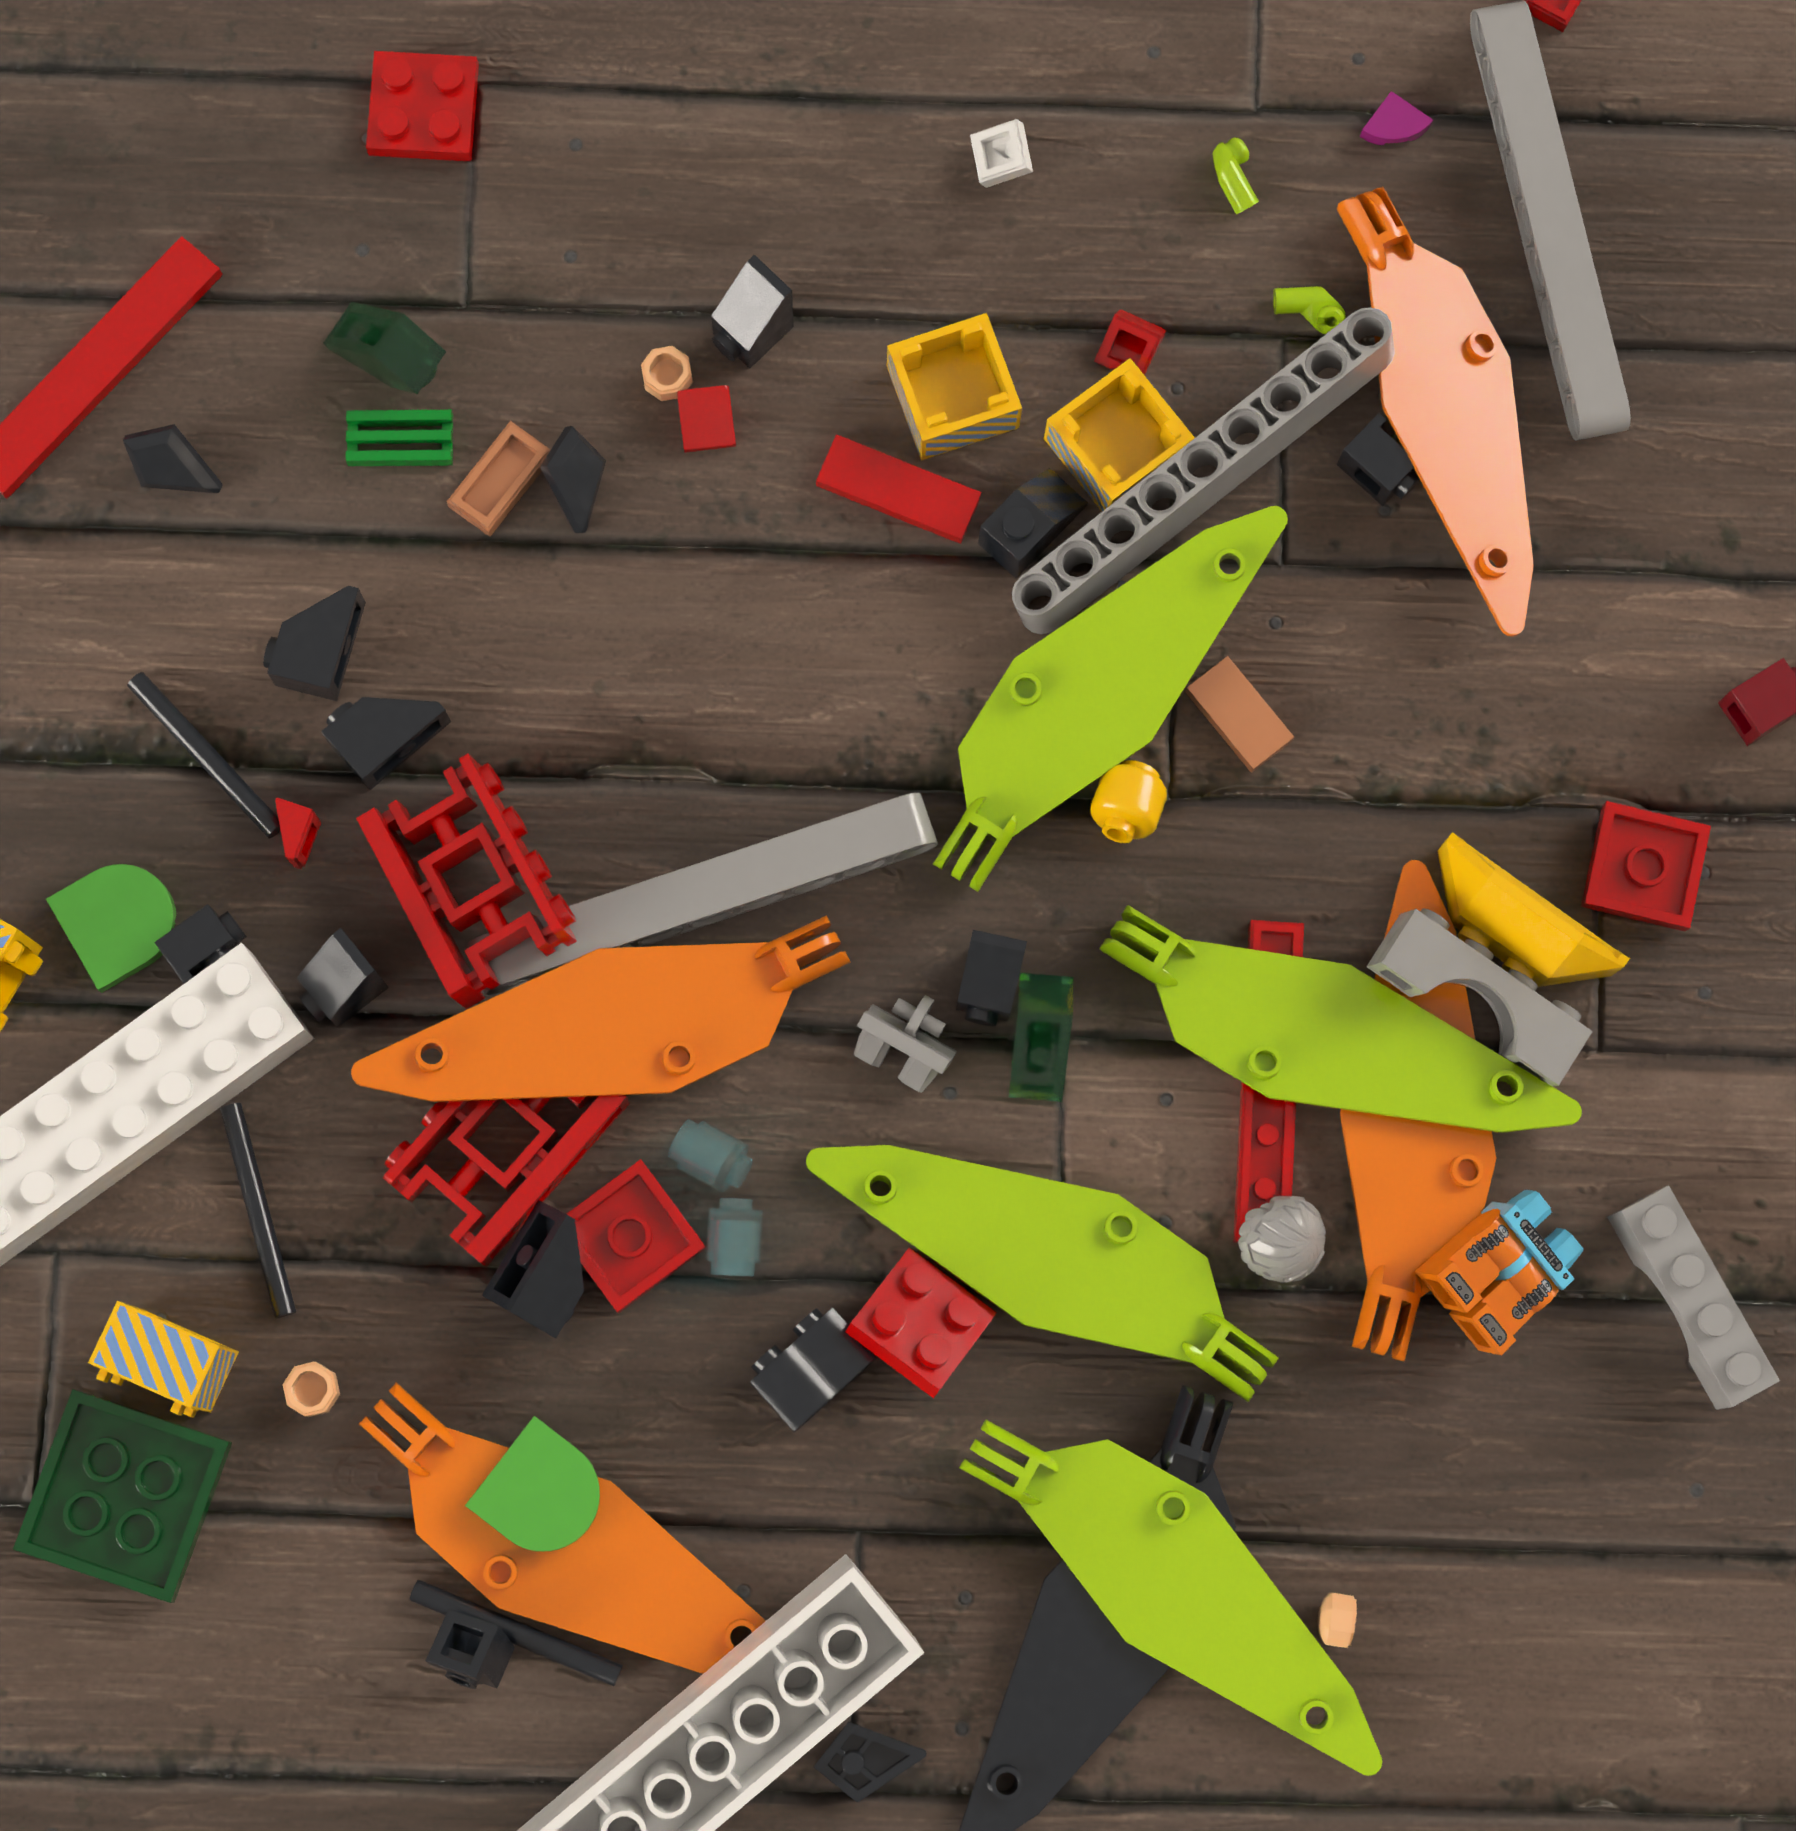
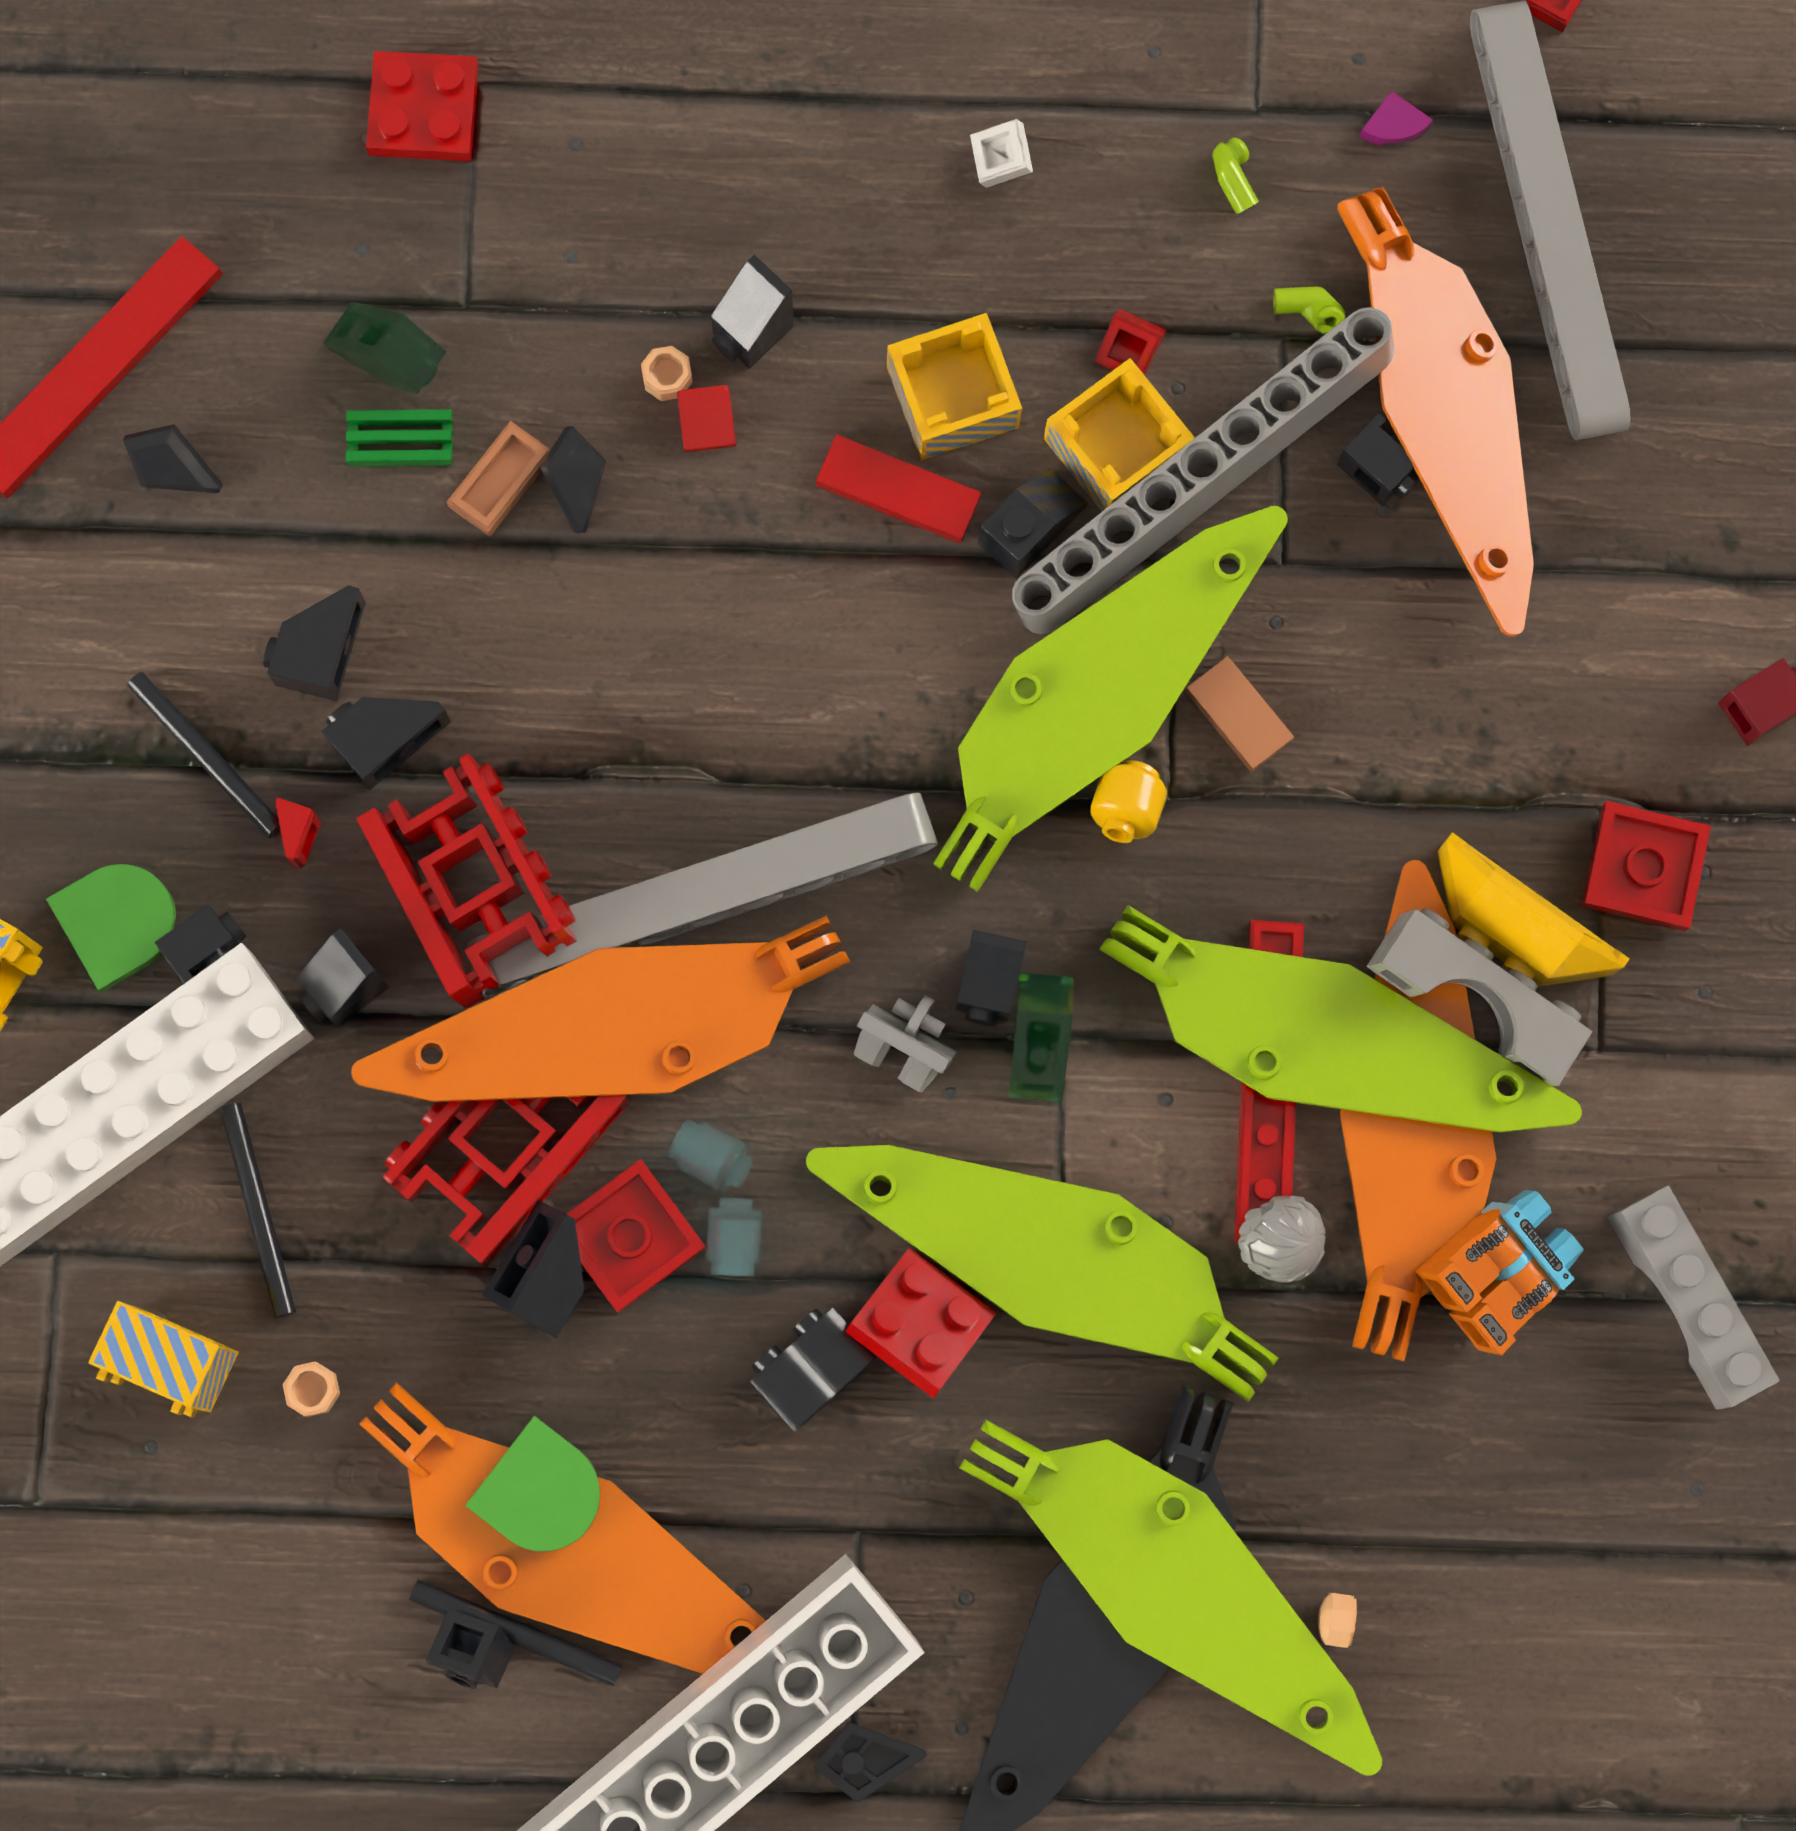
dark green plate [13,1389,232,1603] -> none

